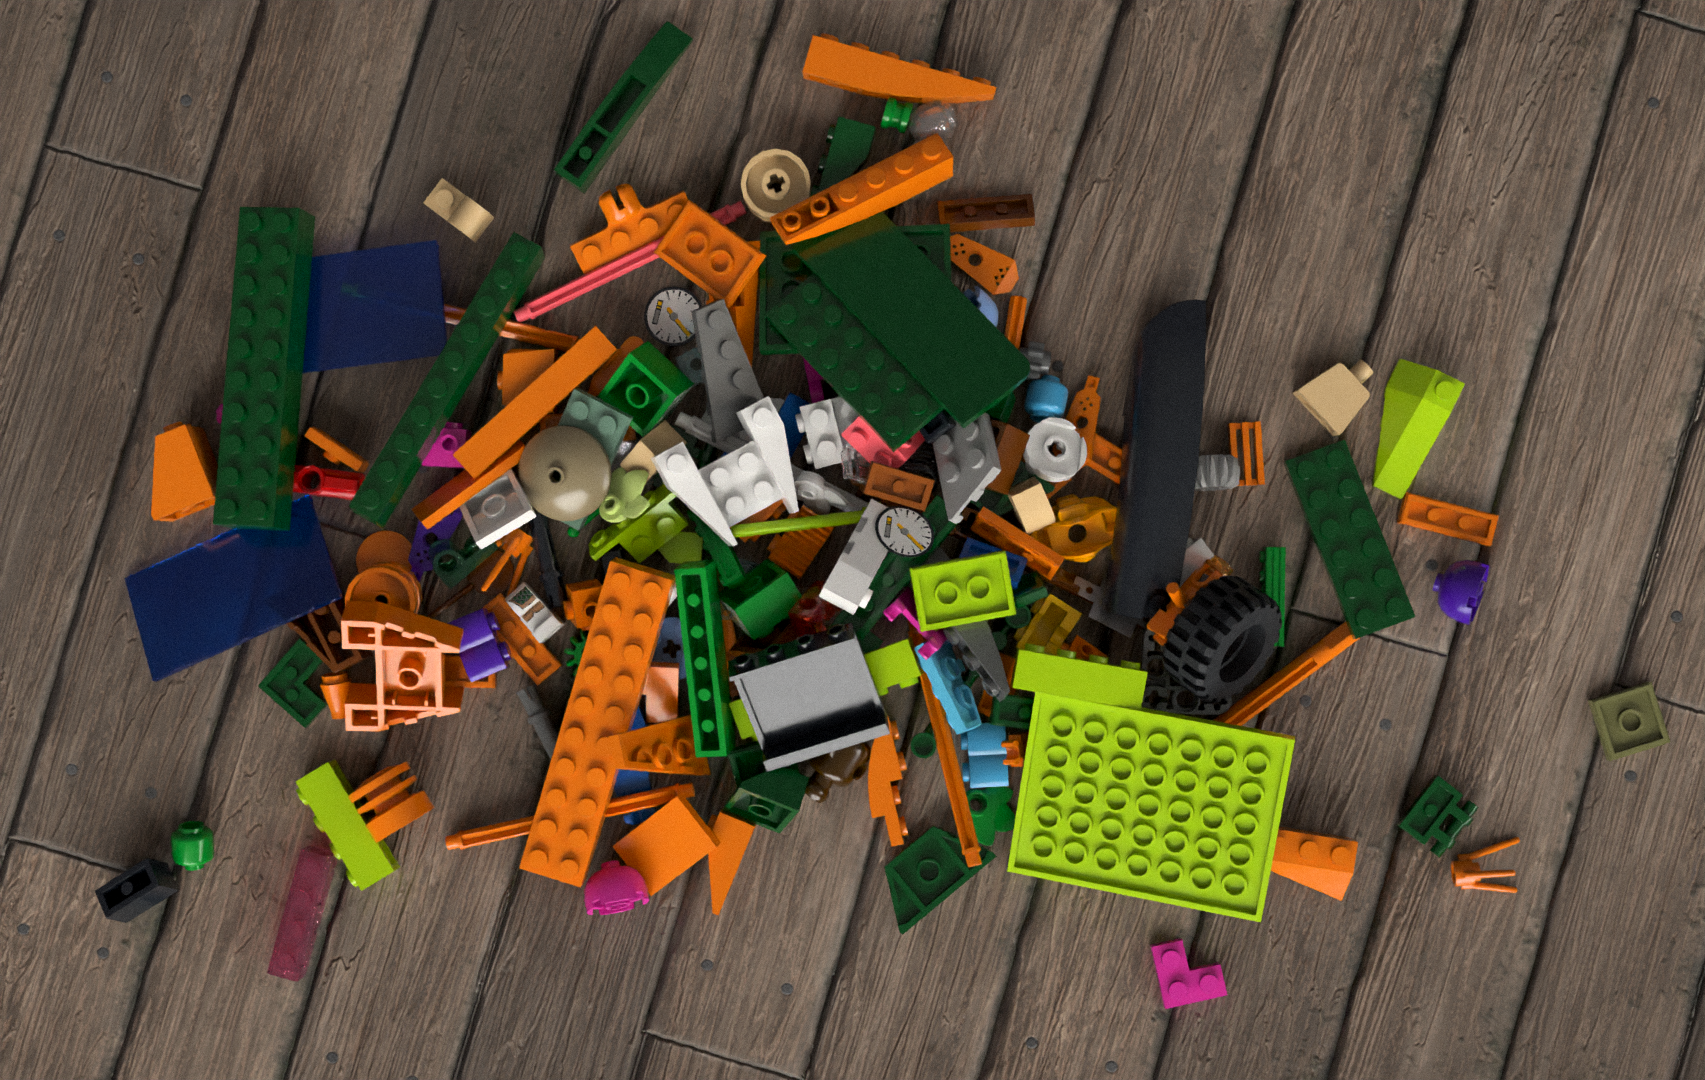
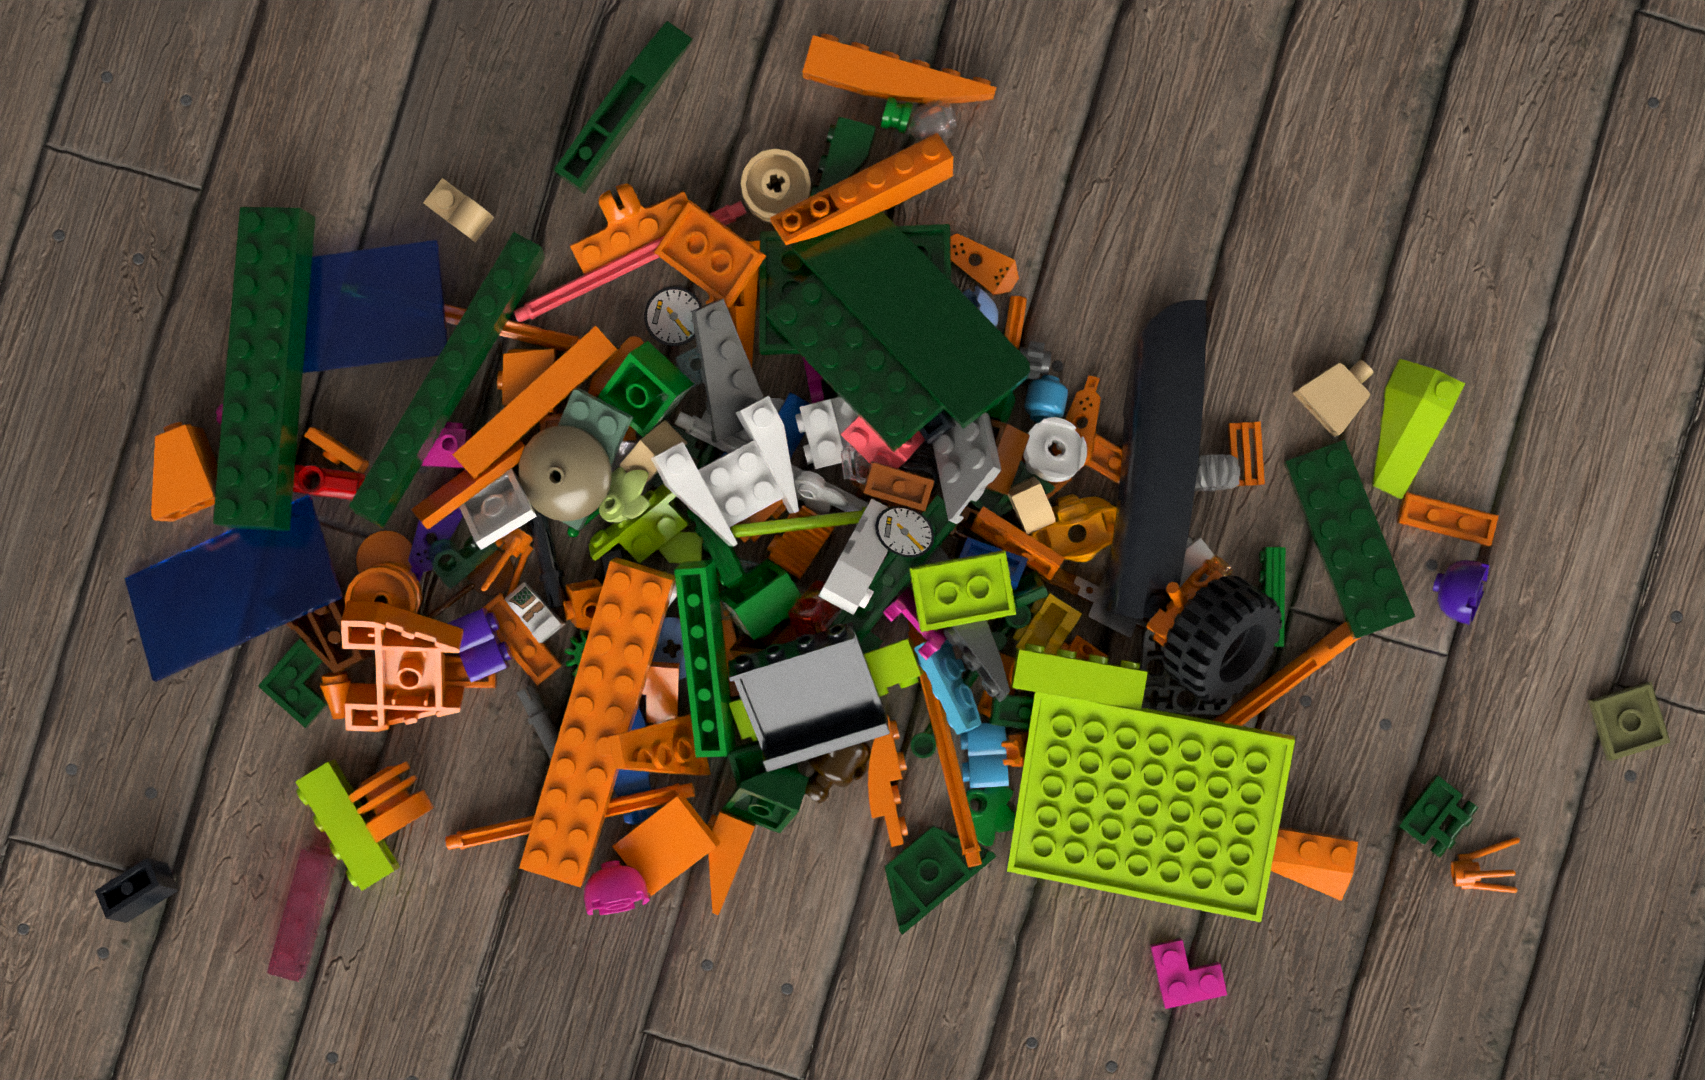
green head [171,821,215,871] -> none
reddish brown plate [937,194,1035,232] -> none

